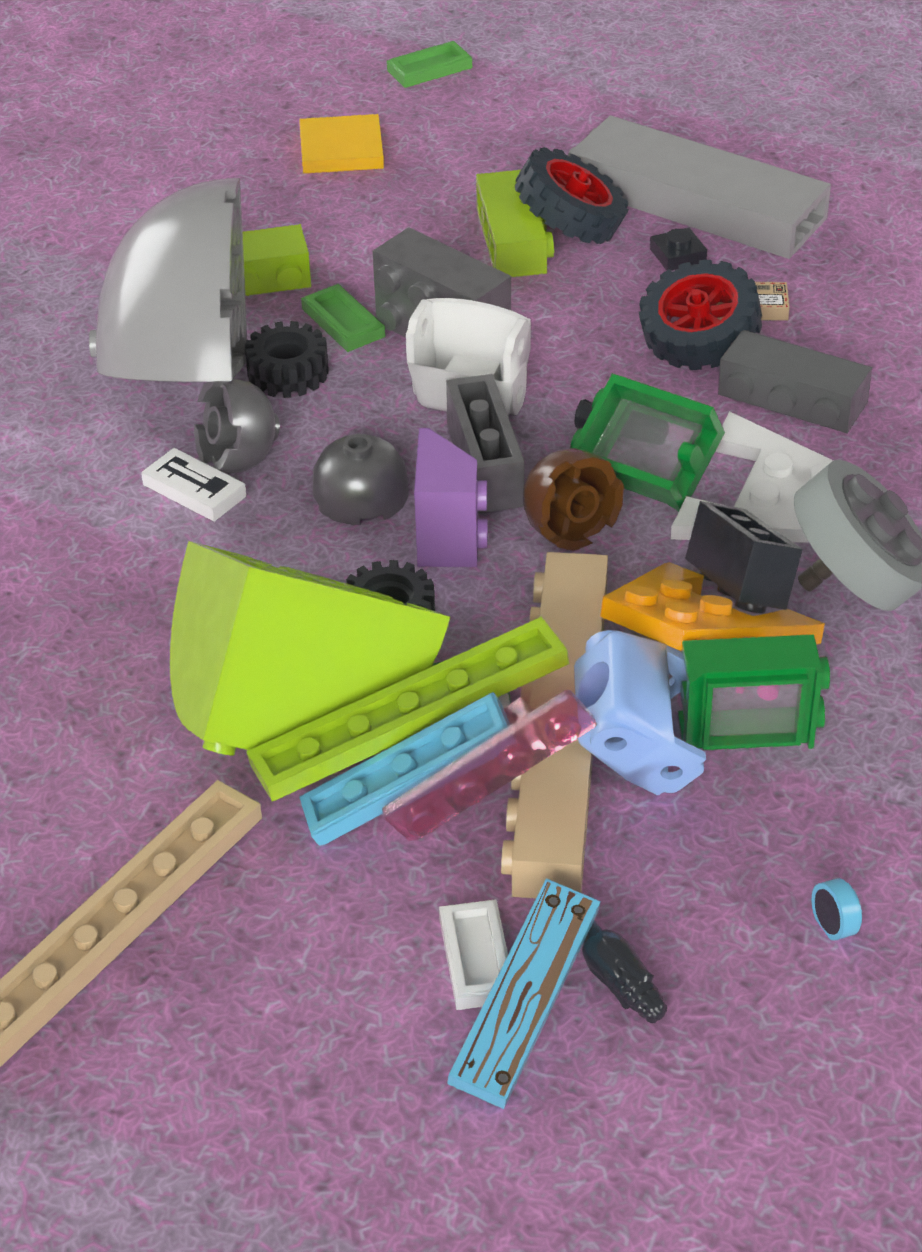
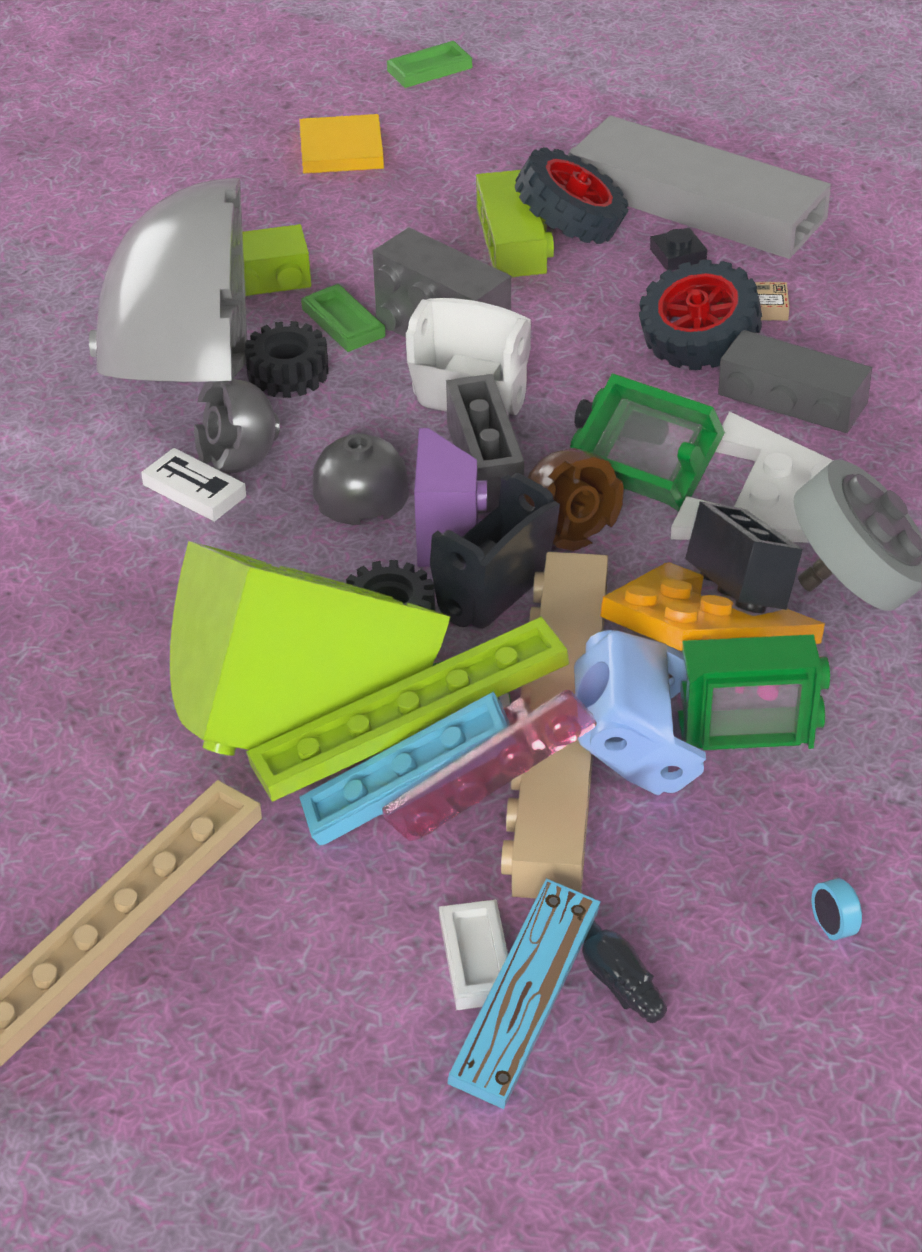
none -> black piece [430,473,560,629]

